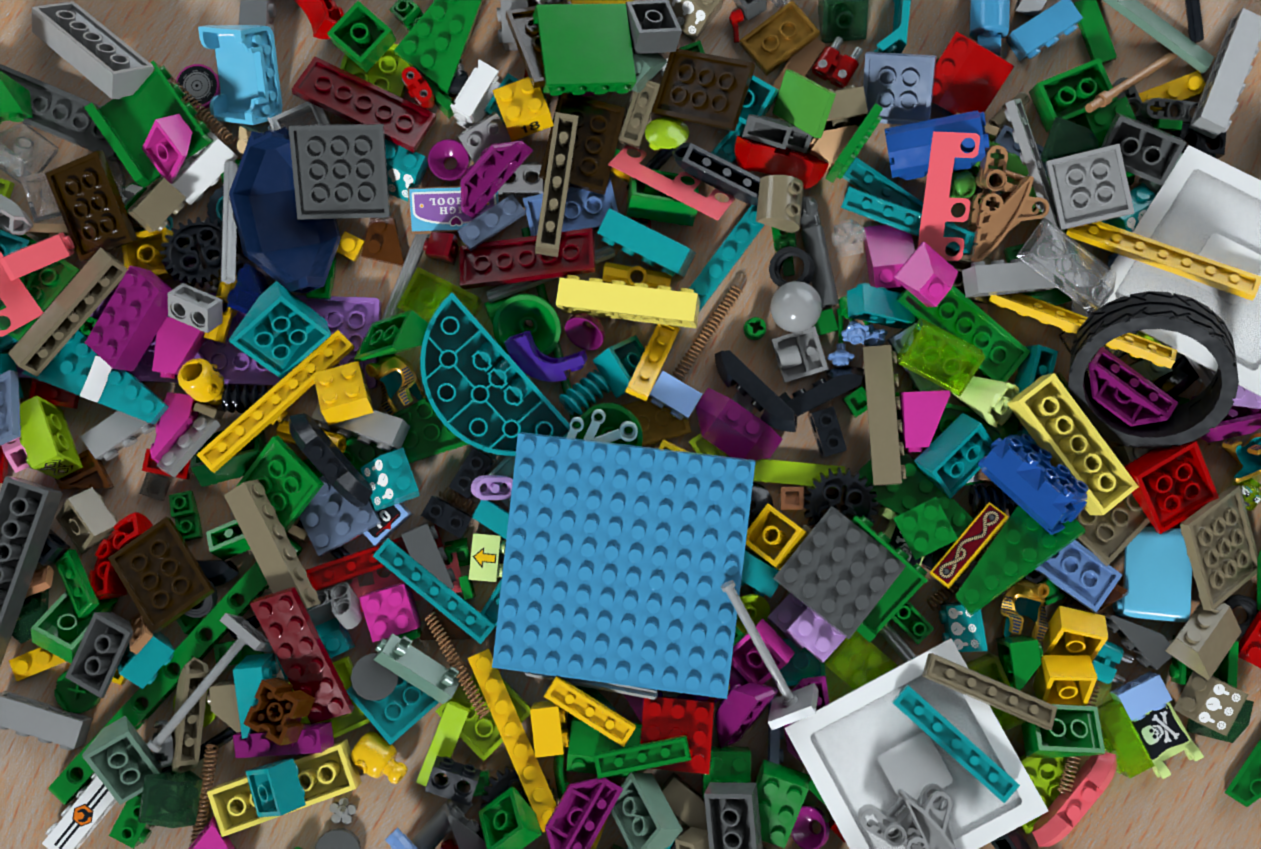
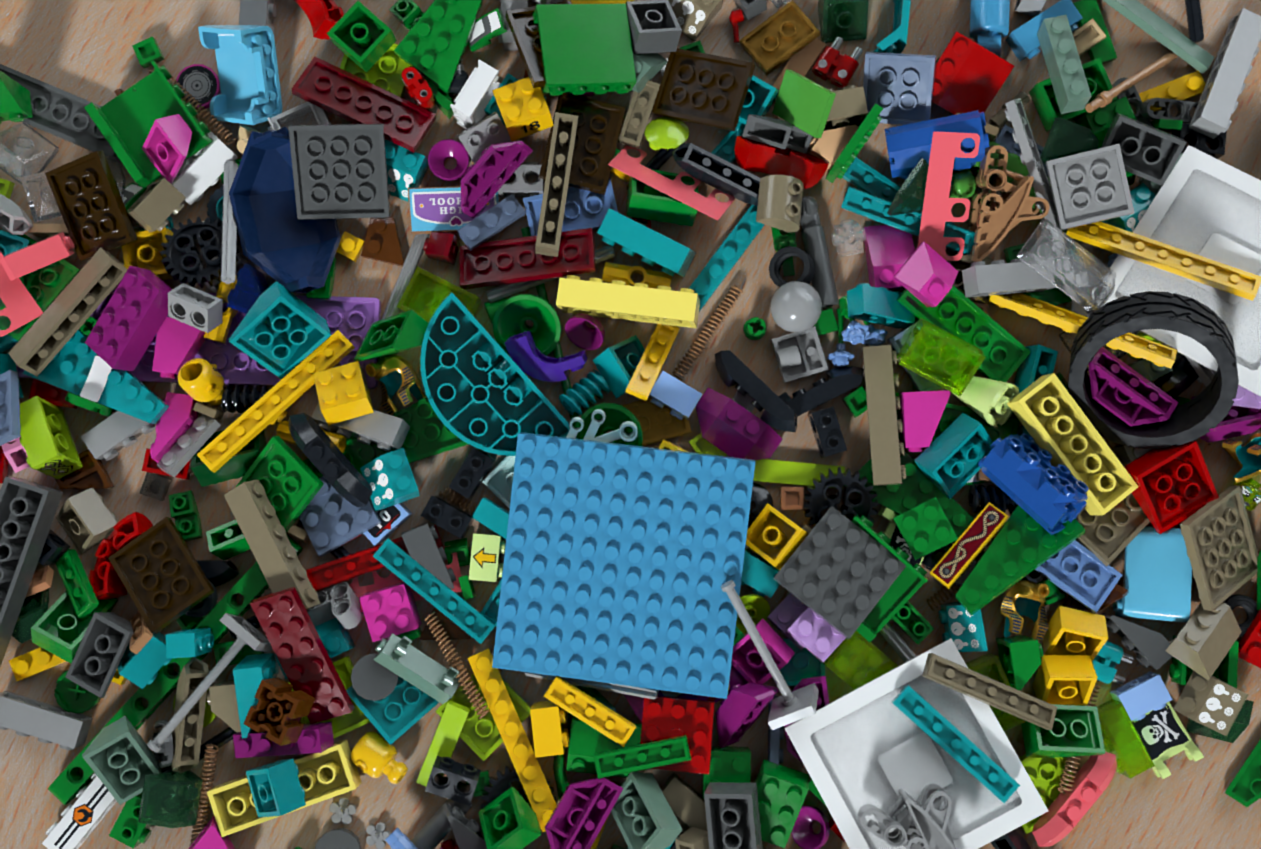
light grey slope [32,1,154,99] -> none
lavender plate [471,475,513,500] -> none
none -> green tile [65,392,114,417]
none -> green plate [132,37,164,68]
none -> teal brick [165,628,214,659]
none -> light grey plant [366,822,391,849]
none -> slope [468,8,507,52]
none -> clear green slope [887,158,929,216]
none -> sand green brick [1037,15,1091,114]
none -> tan tile [1072,18,1106,57]

